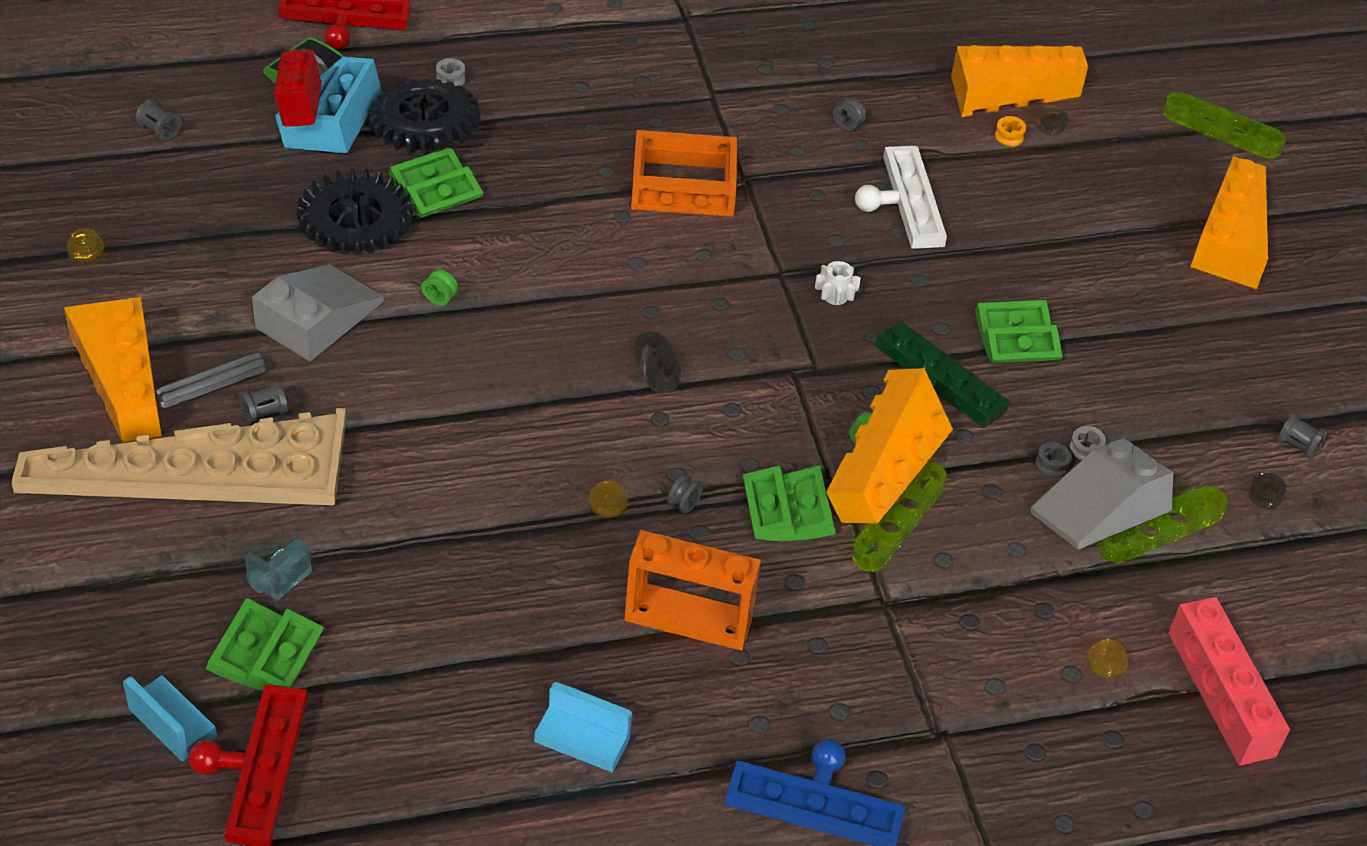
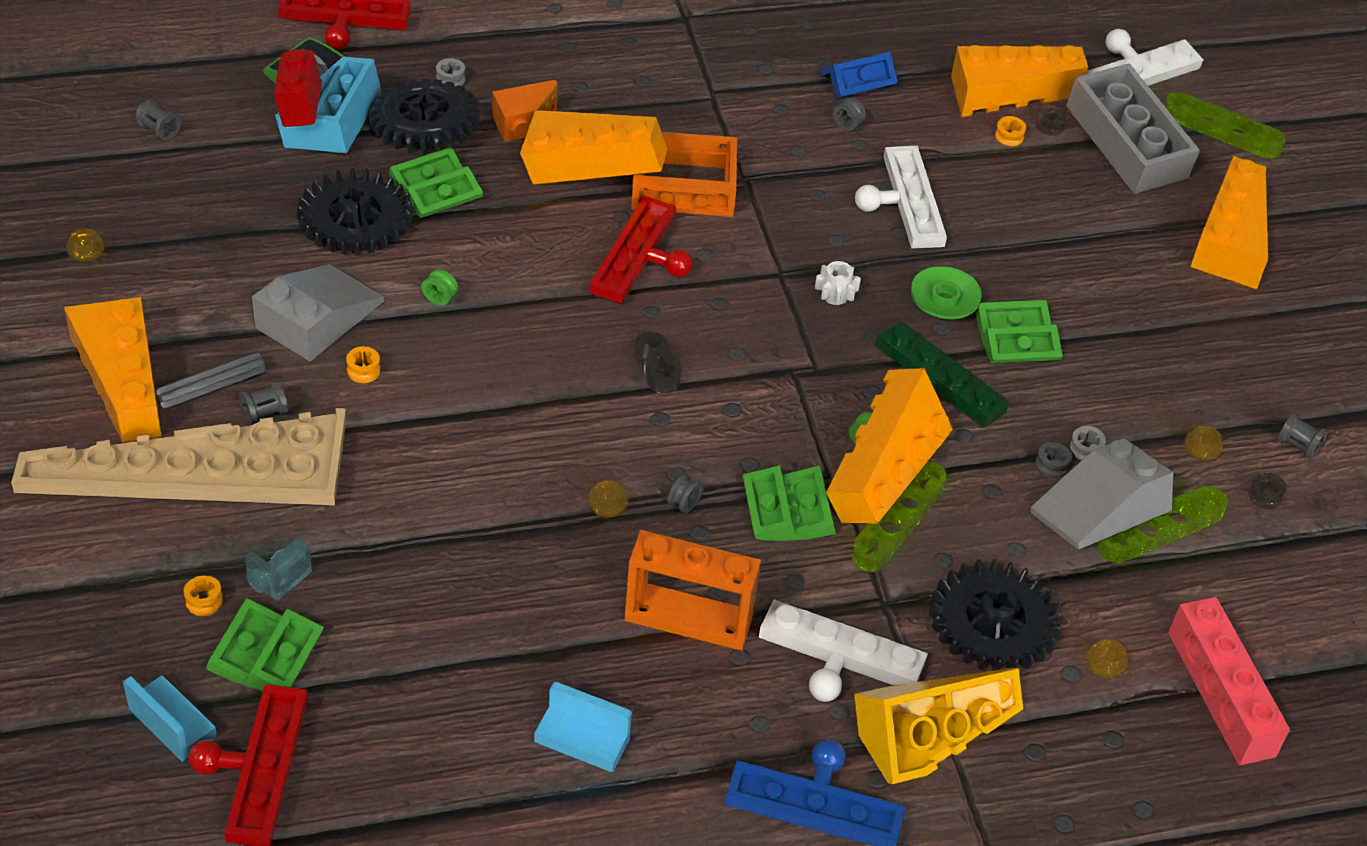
none -> light orange bush [183,575,223,616]
none -> light orange bush [346,346,381,383]
none -> orange slope [492,79,558,142]
none -> light orange wedge [520,110,667,185]
none -> red plate [589,196,693,304]
none -> white plate [758,600,928,702]
none -> blue panel [819,52,898,98]
none -> yellow wedge [854,668,1023,784]
none -> bright green dish [911,266,982,319]
none -> black gear [929,559,1063,671]
none -> light grey brick [1066,63,1200,194]
none -> white plate [1086,29,1203,86]
none -> clear yellow plate [1185,425,1223,460]

